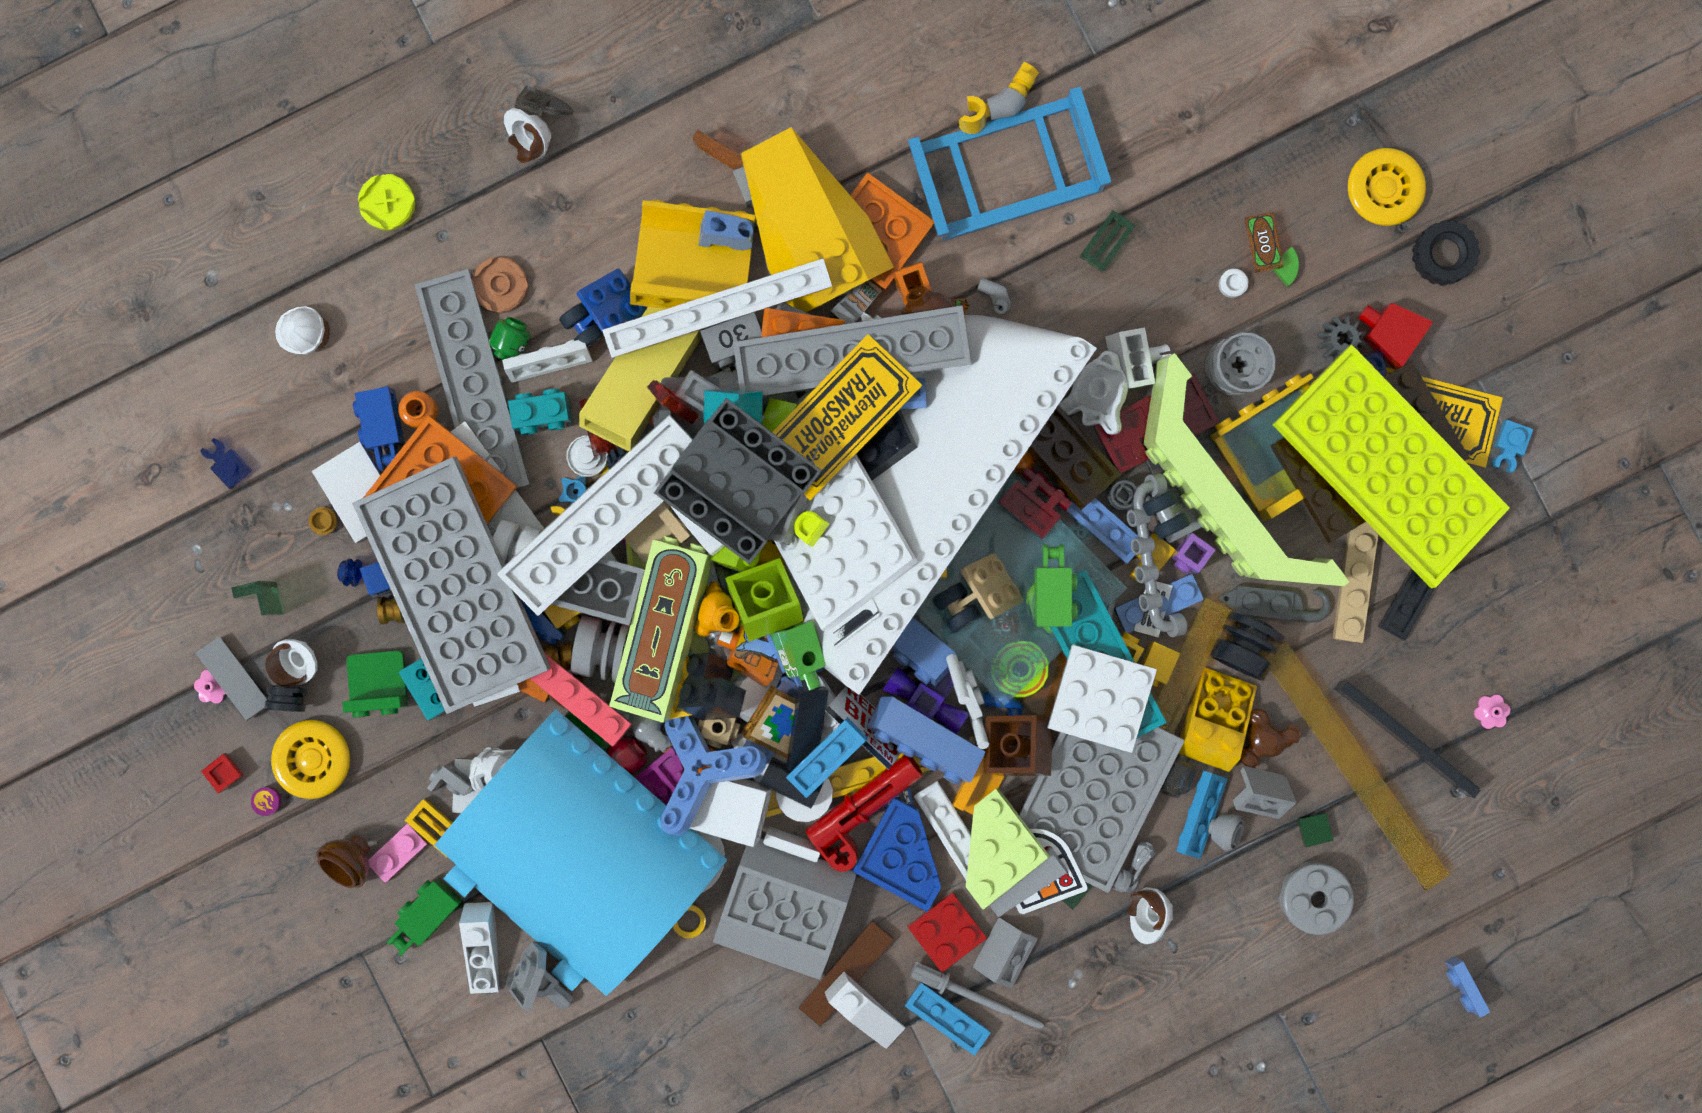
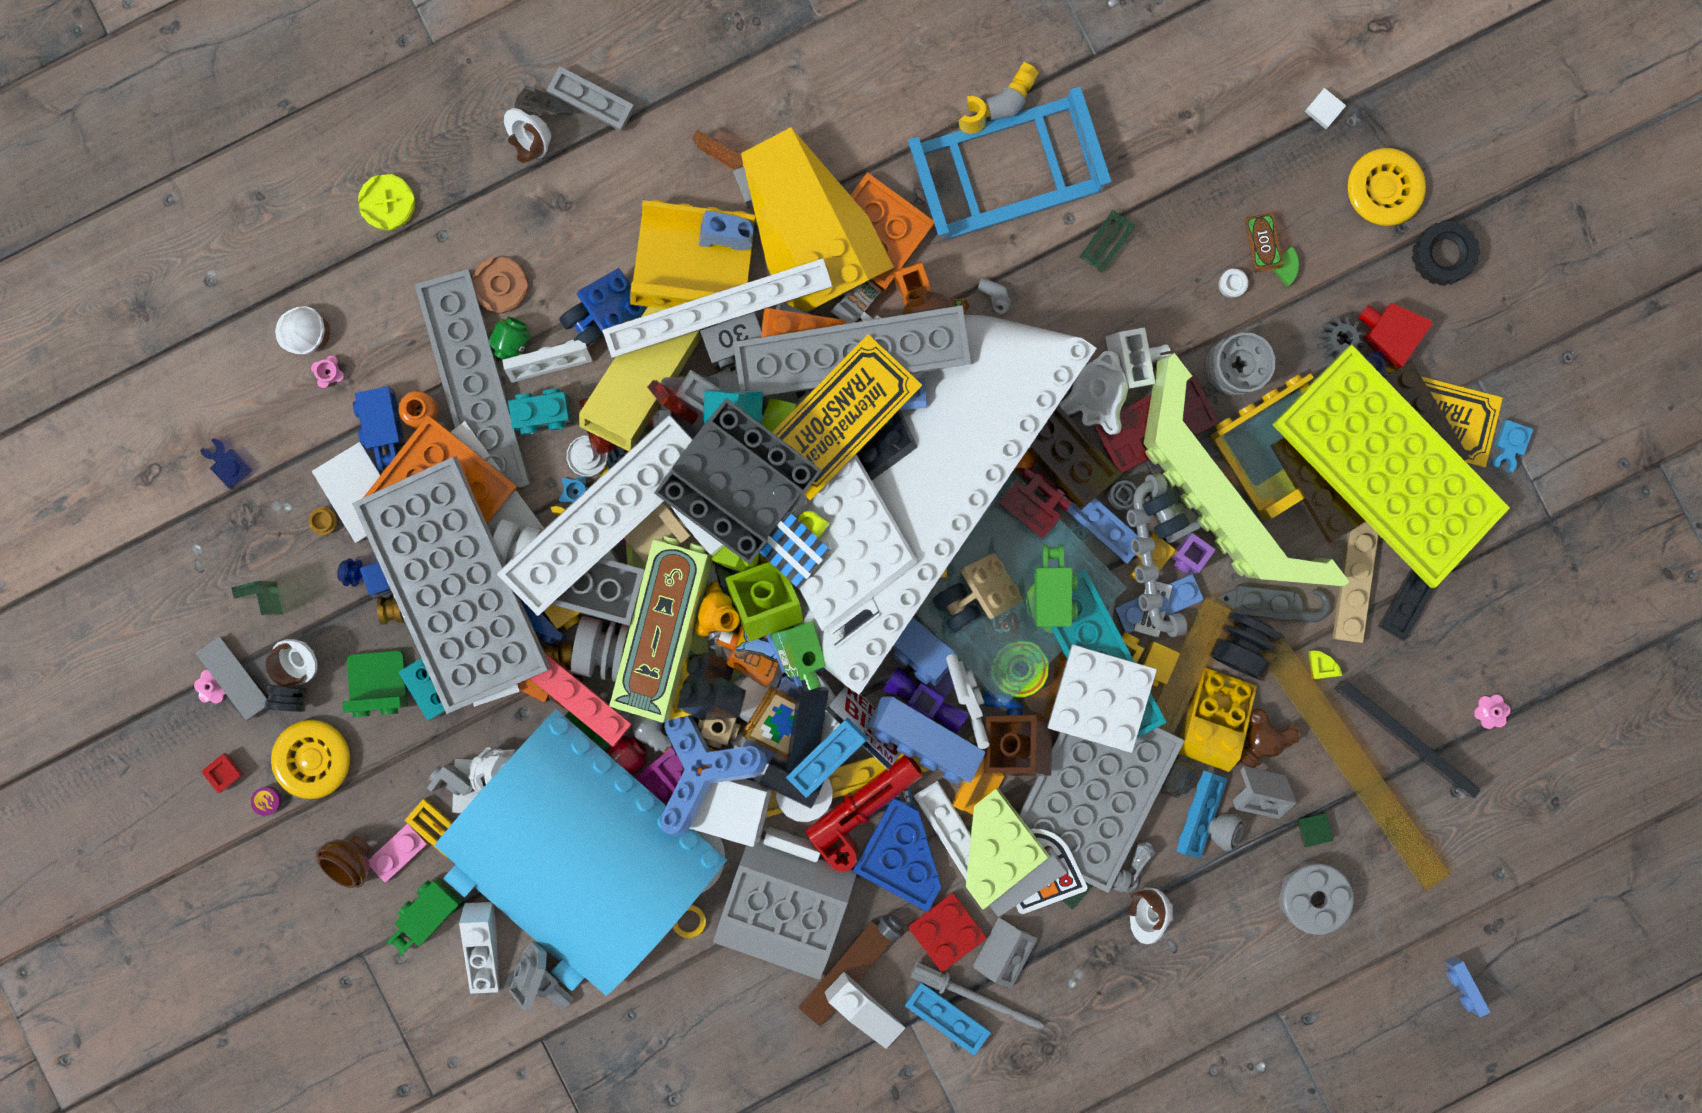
none -> bright pink plate [311,356,344,388]
none -> light grey plate [546,66,635,132]
none -> sticker [759,511,830,589]
none -> dark grey plate [877,915,904,941]
none -> white tile [1305,88,1346,129]
none -> neon yellow tile [1308,651,1342,679]

